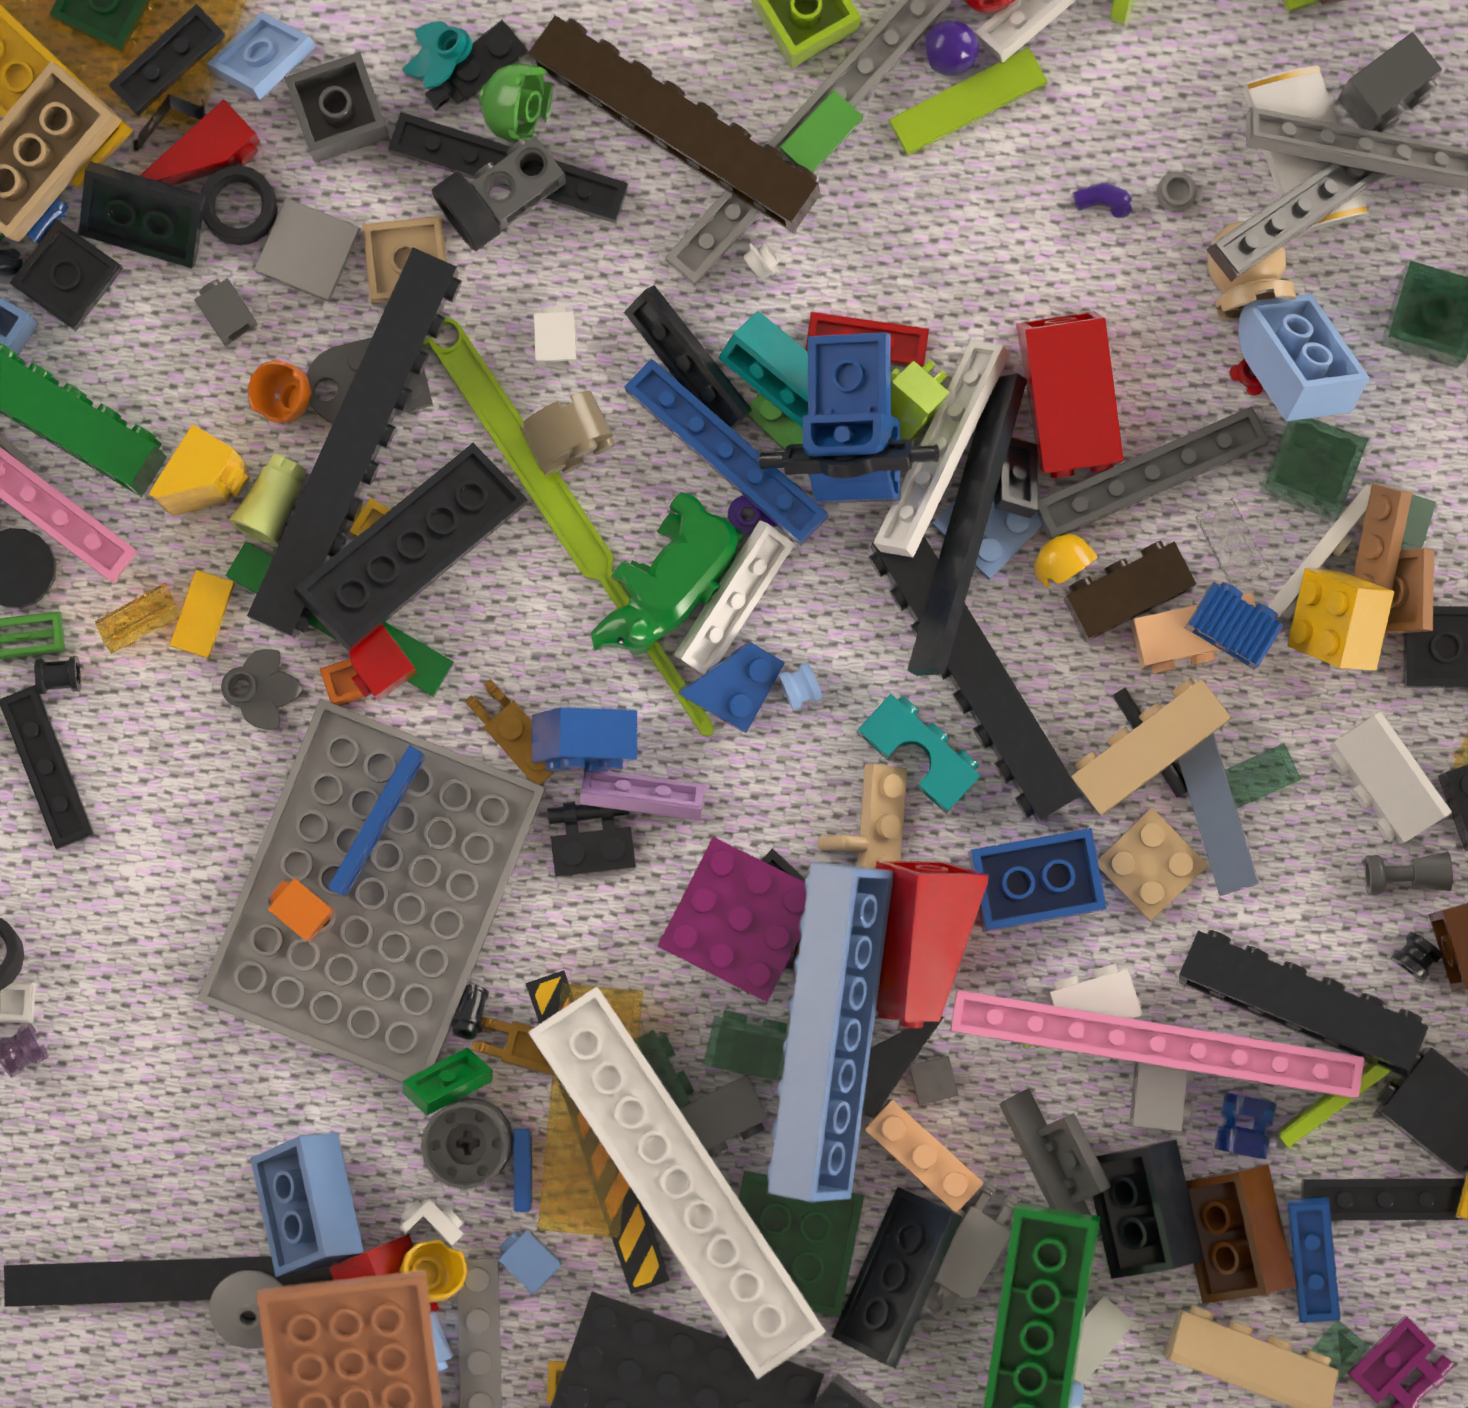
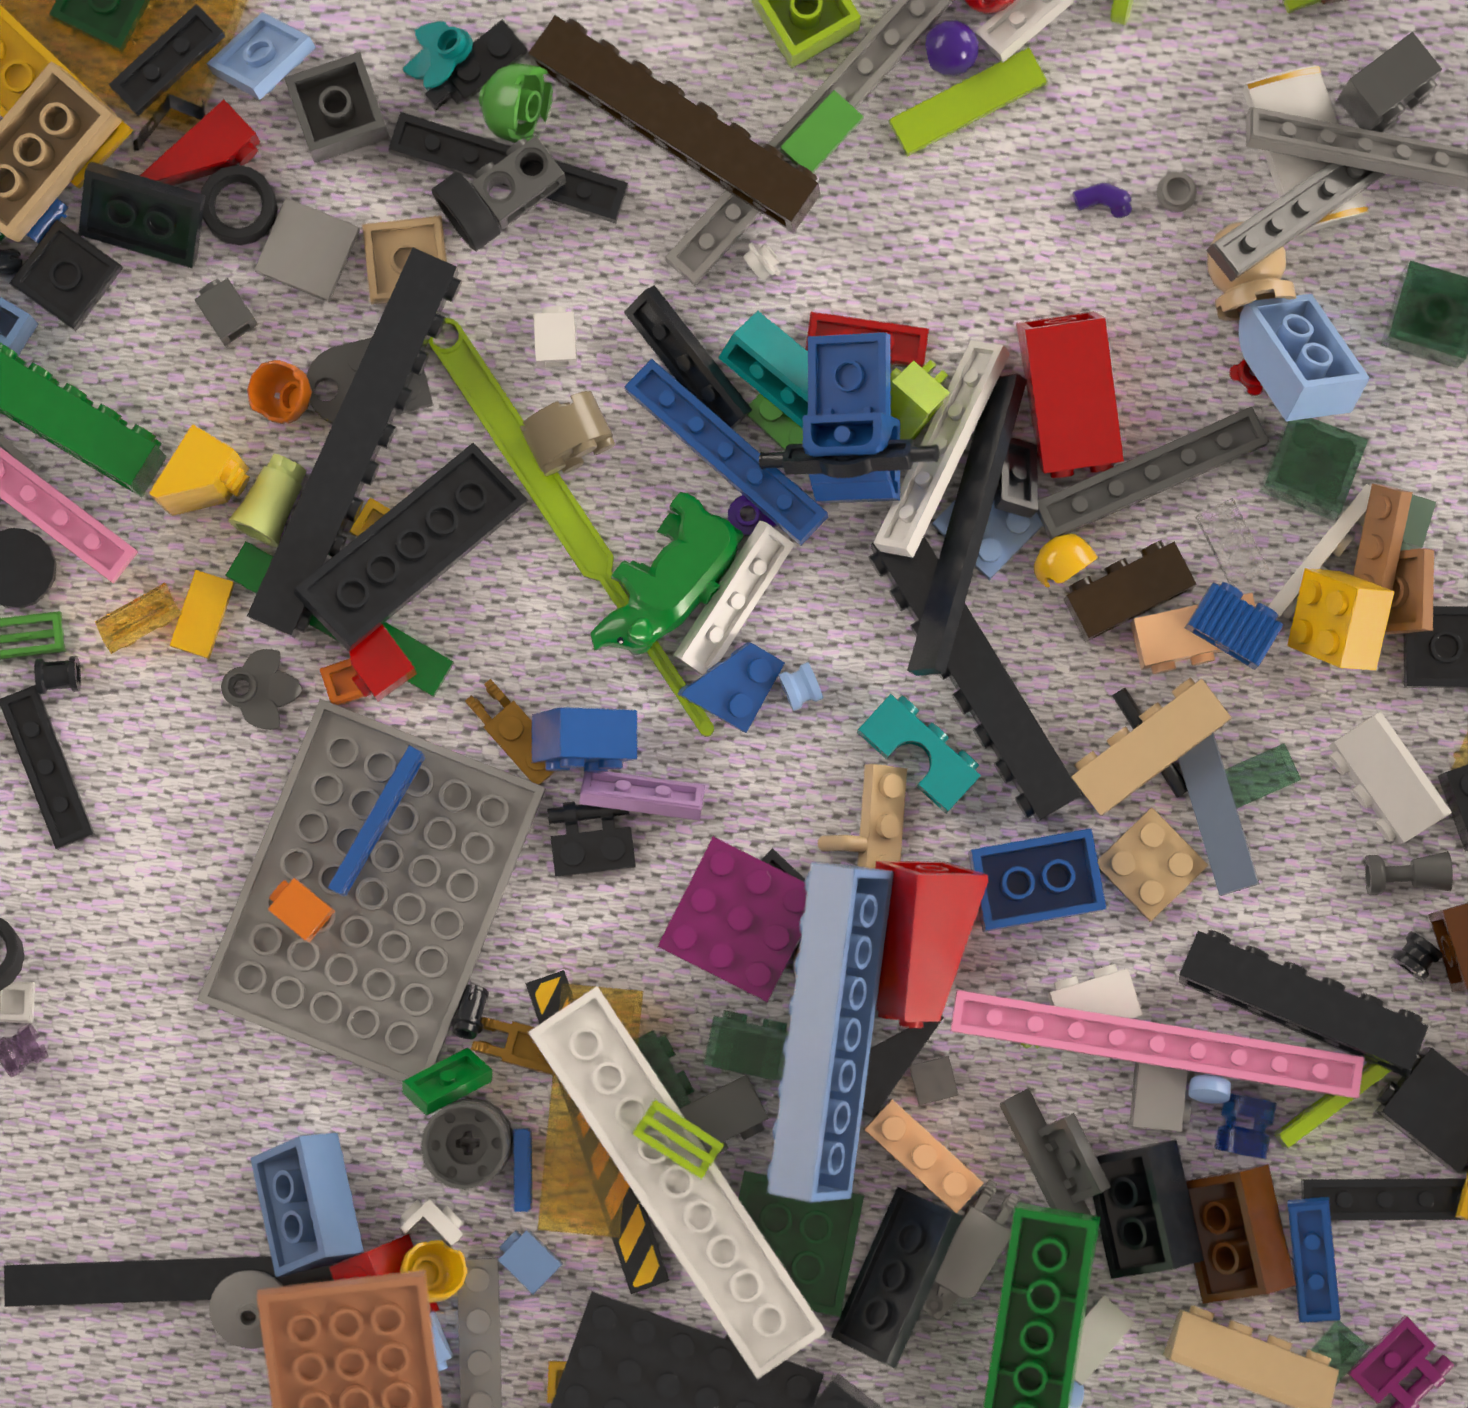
none -> lime tile [632,1099,724,1180]
none -> light blue tile [1189,1074,1231,1104]

